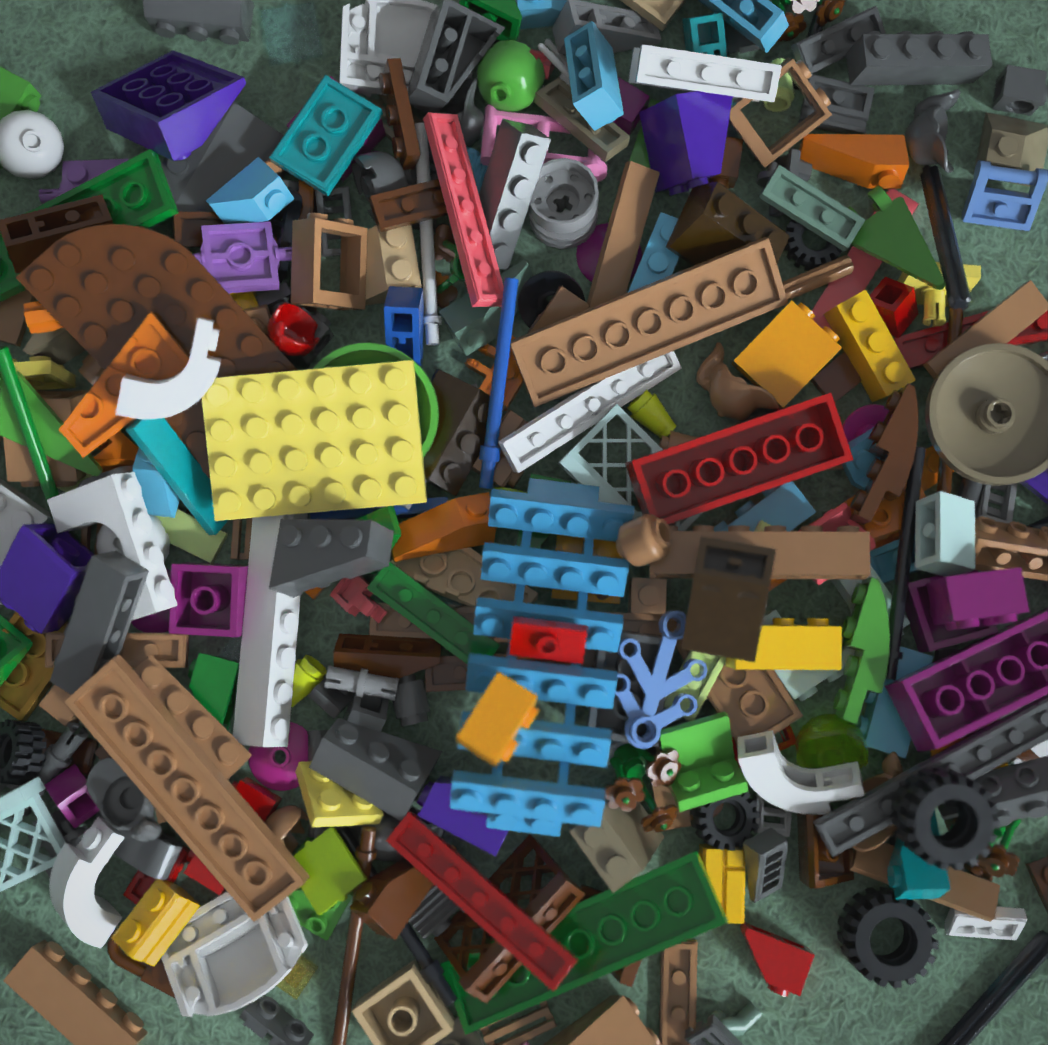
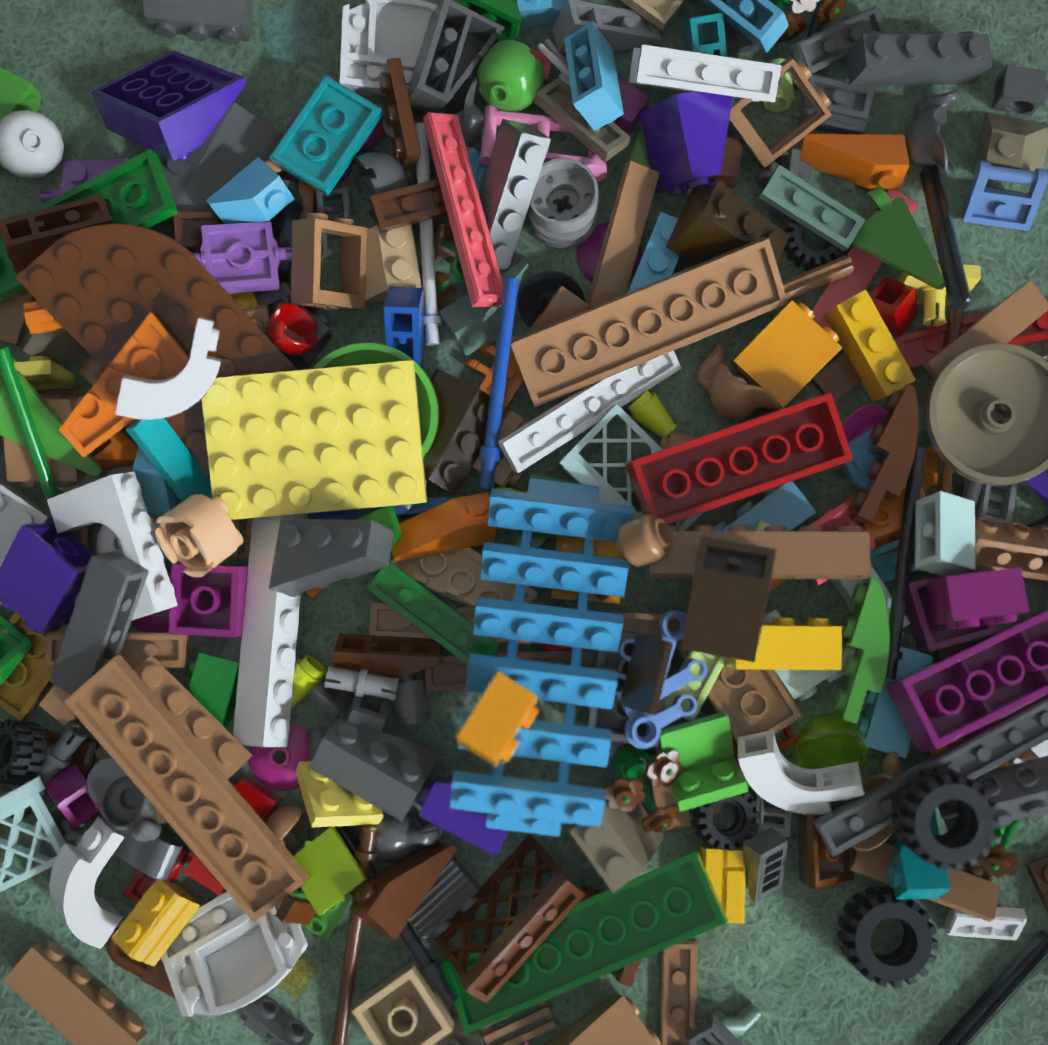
coral plate [330,575,387,623] -> none
red plate [386,812,579,991] -> none
red plate [509,616,588,664] -> none
medium nougat brick [628,578,667,614] -> none
red slope [740,922,815,997] -> none
none -> light nougat brick [155,494,243,577]
none -> reddish brown piece [275,895,316,925]
none -> dark brown slope [620,635,673,715]

